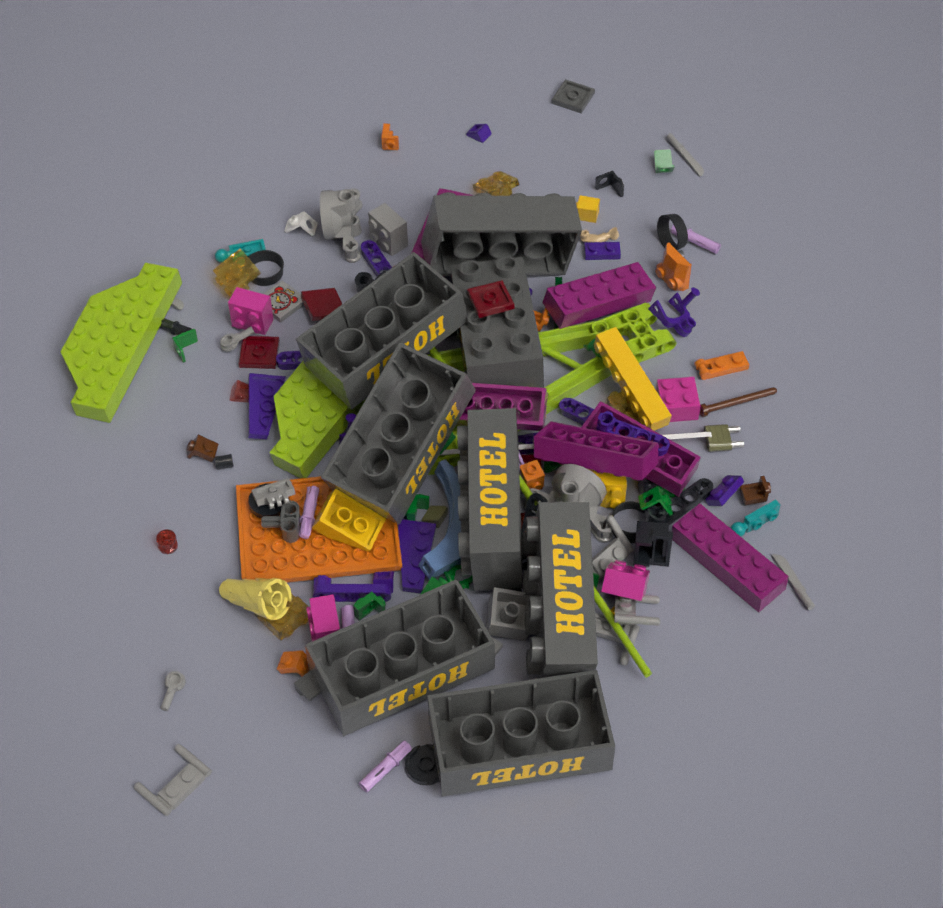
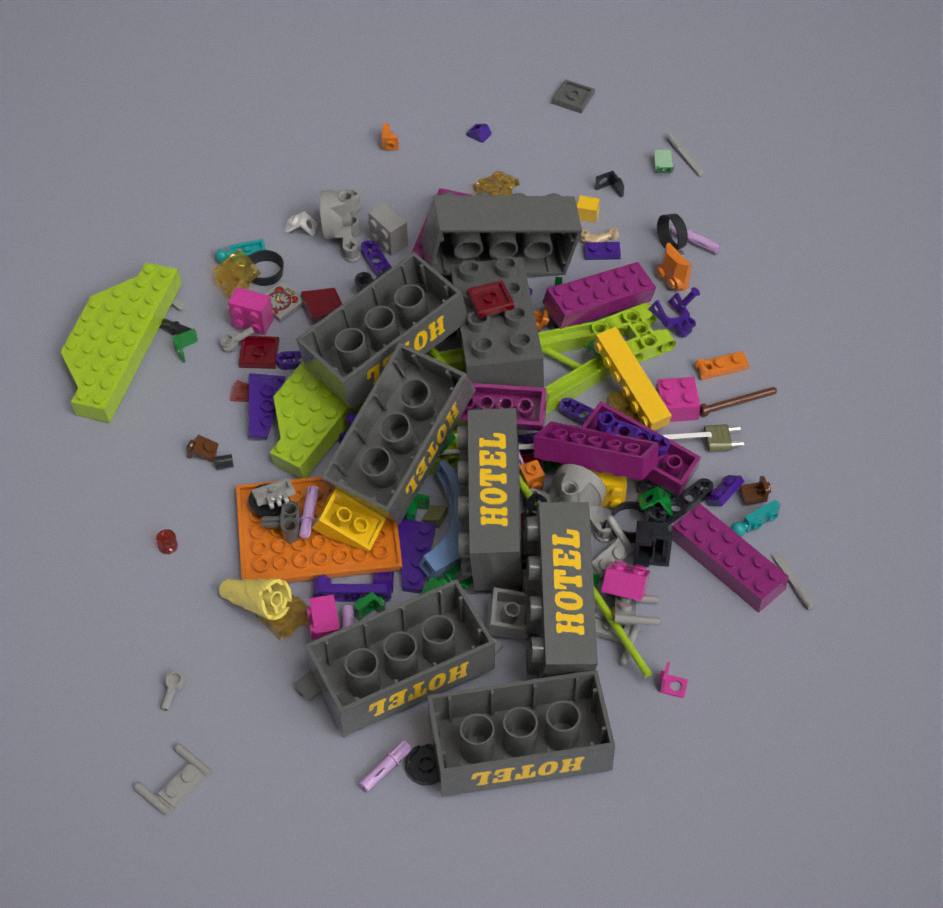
orange bracket [277,650,309,677] -> none
none -> dark pink bracket [658,662,688,698]

